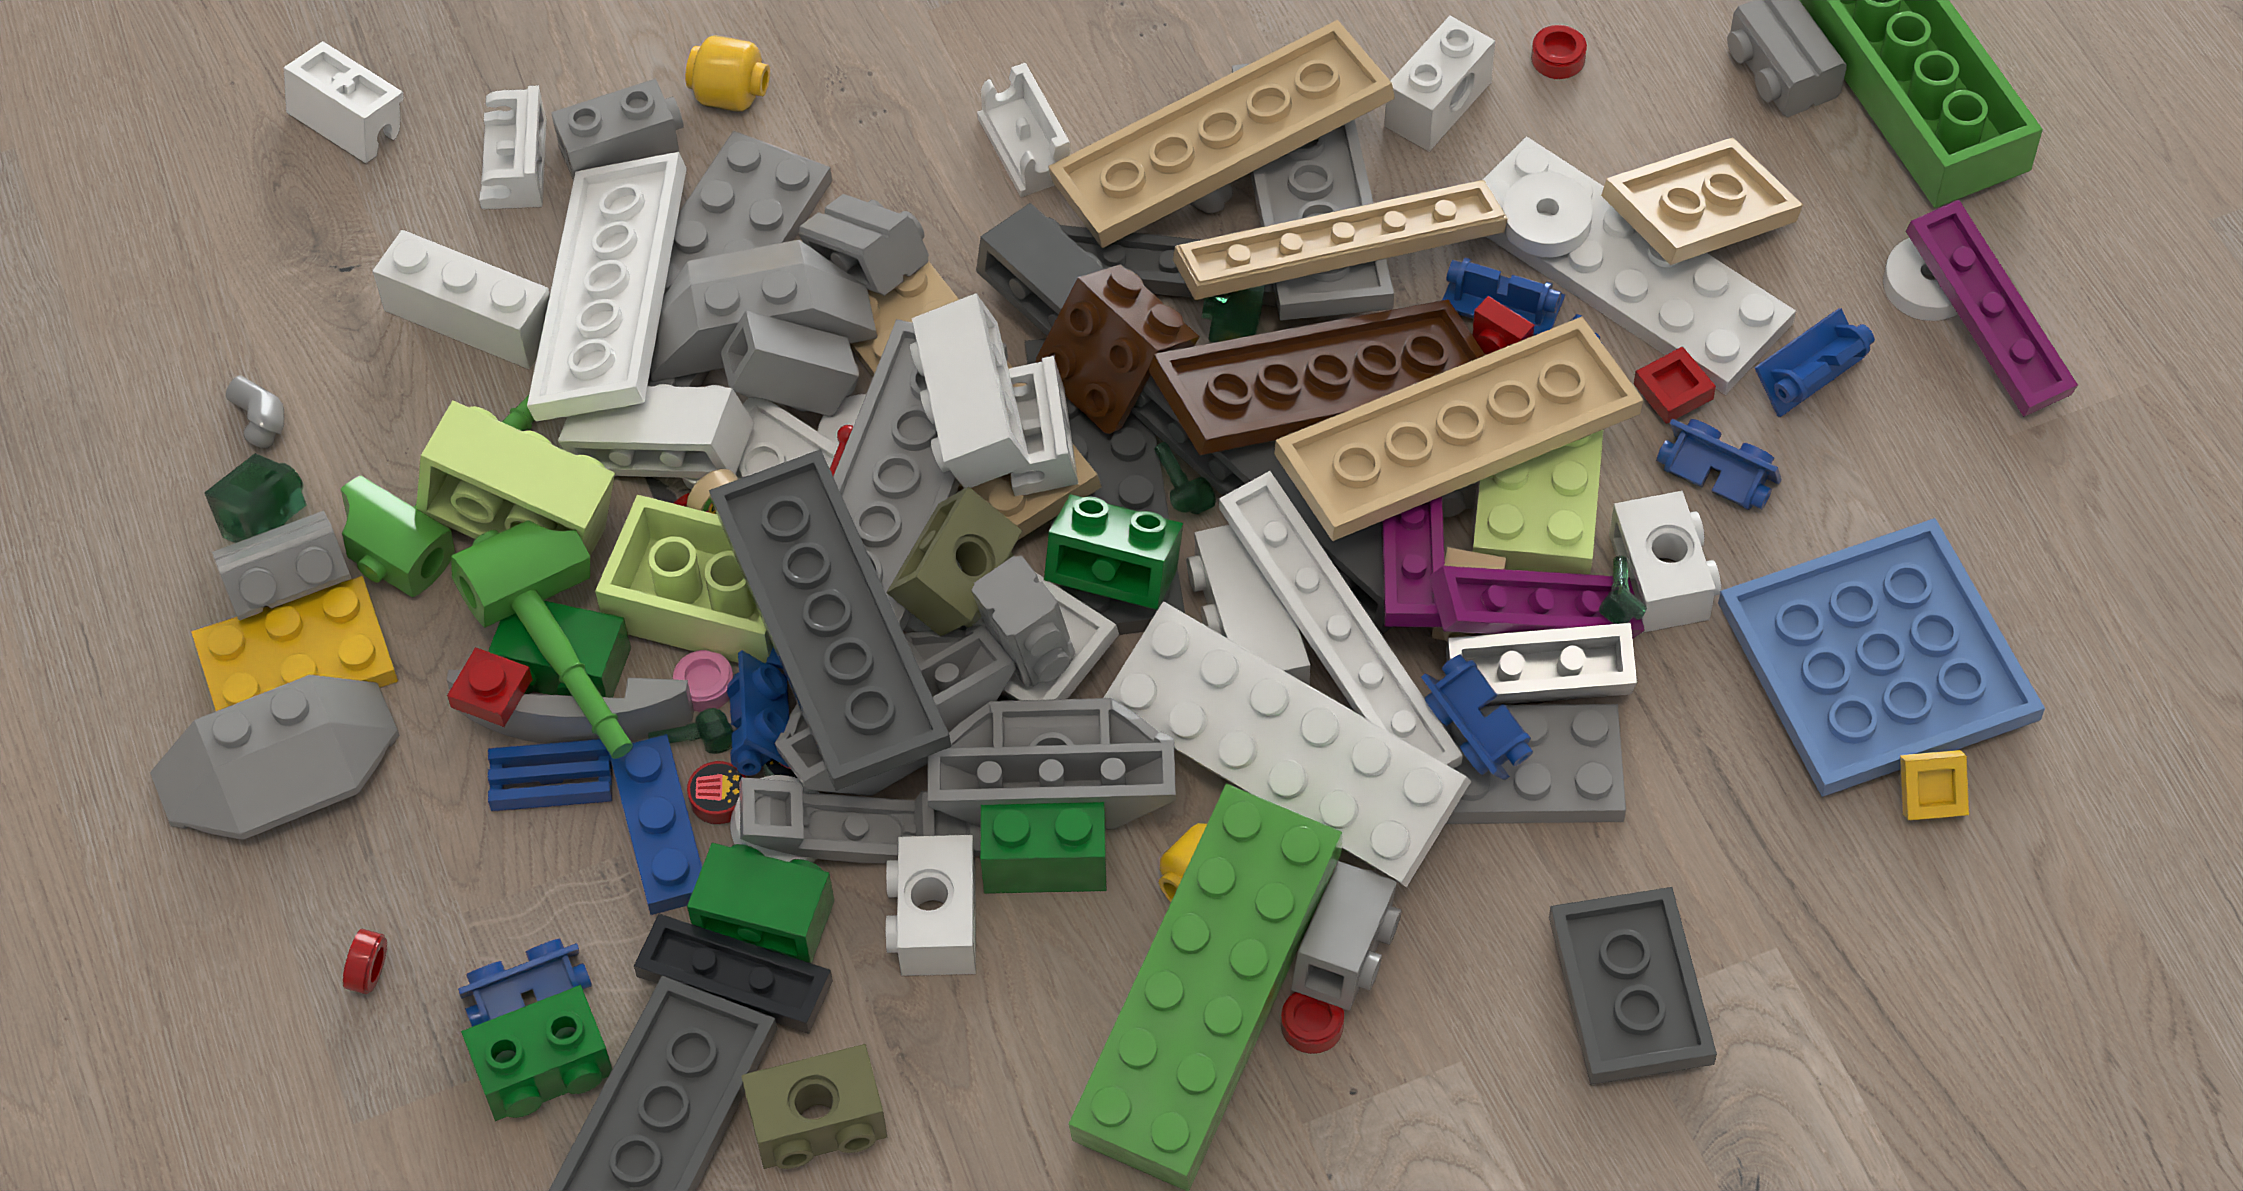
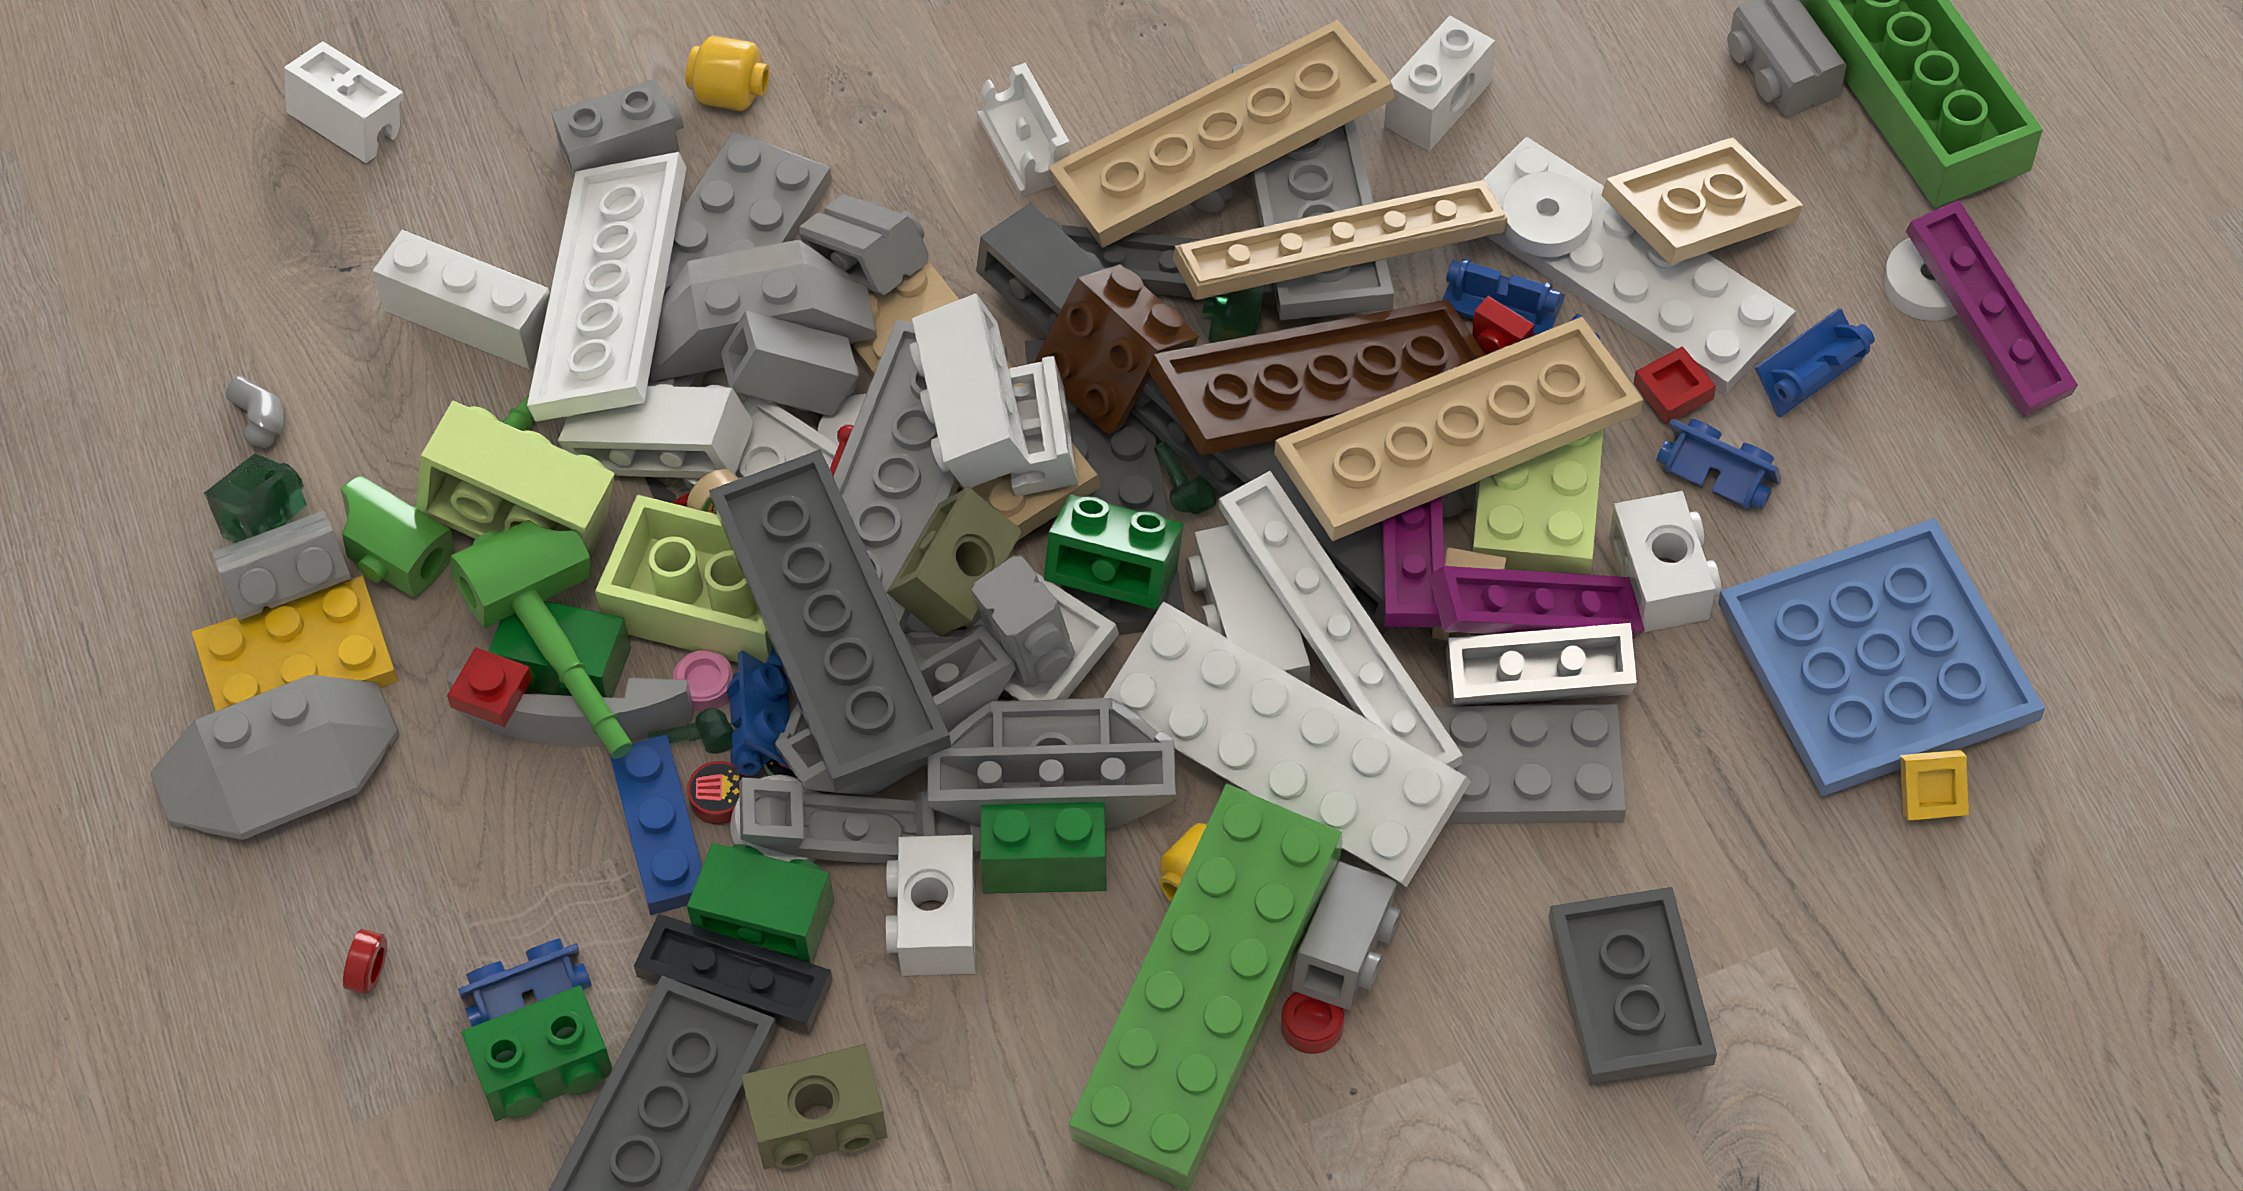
white hinge [479,85,546,209] -> none
blue tile [488,739,612,811] -> none
blue hinge [1421,654,1533,780] -> none
red tile [1531,25,1587,79] -> none
clear green hand [1599,555,1647,624] -> none

